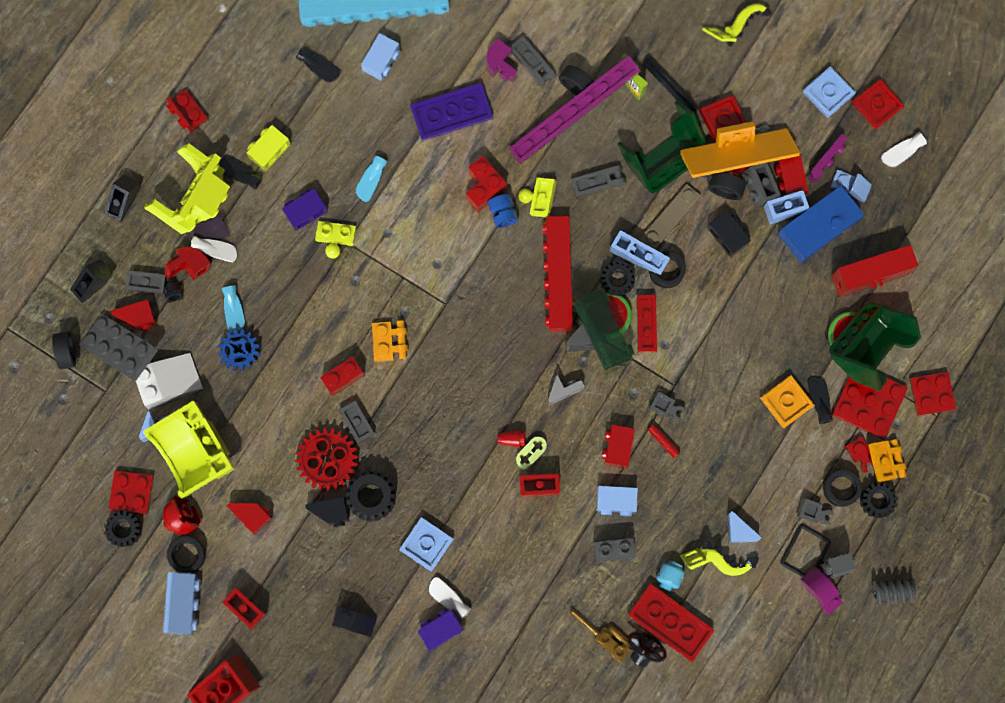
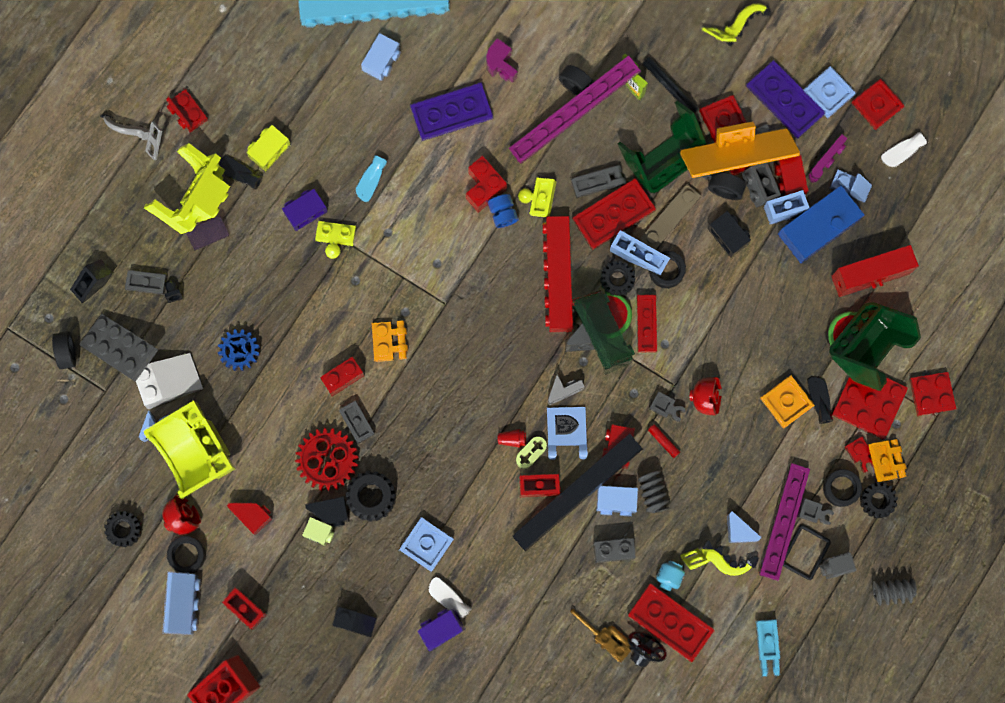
black slope [104,174,140,222] -> none
red plate [108,471,154,515] -> none
red slope [111,299,157,331] -> none
red brick [164,247,211,280] -> none
white piece [190,236,237,262] -> none
medium azure piece [222,285,245,334] -> none
black piece [296,47,341,82] -> none
dark grey plate [509,36,556,88] -> none
magenta brick [800,567,843,615] -> none
none -> light grey piece [100,111,163,160]
none -> yellowish green brick [302,517,335,546]
none -> black tile [513,434,643,551]
none -> light blue flag [547,407,588,460]
none -> red plate [572,178,656,250]
none -> dark grey piece [638,471,671,513]
none -> red cylinder [689,377,722,416]
none -> dark purple plate [746,60,826,139]
none -> medium azure hinge [756,619,780,676]
none -> magenta plate [759,463,810,581]

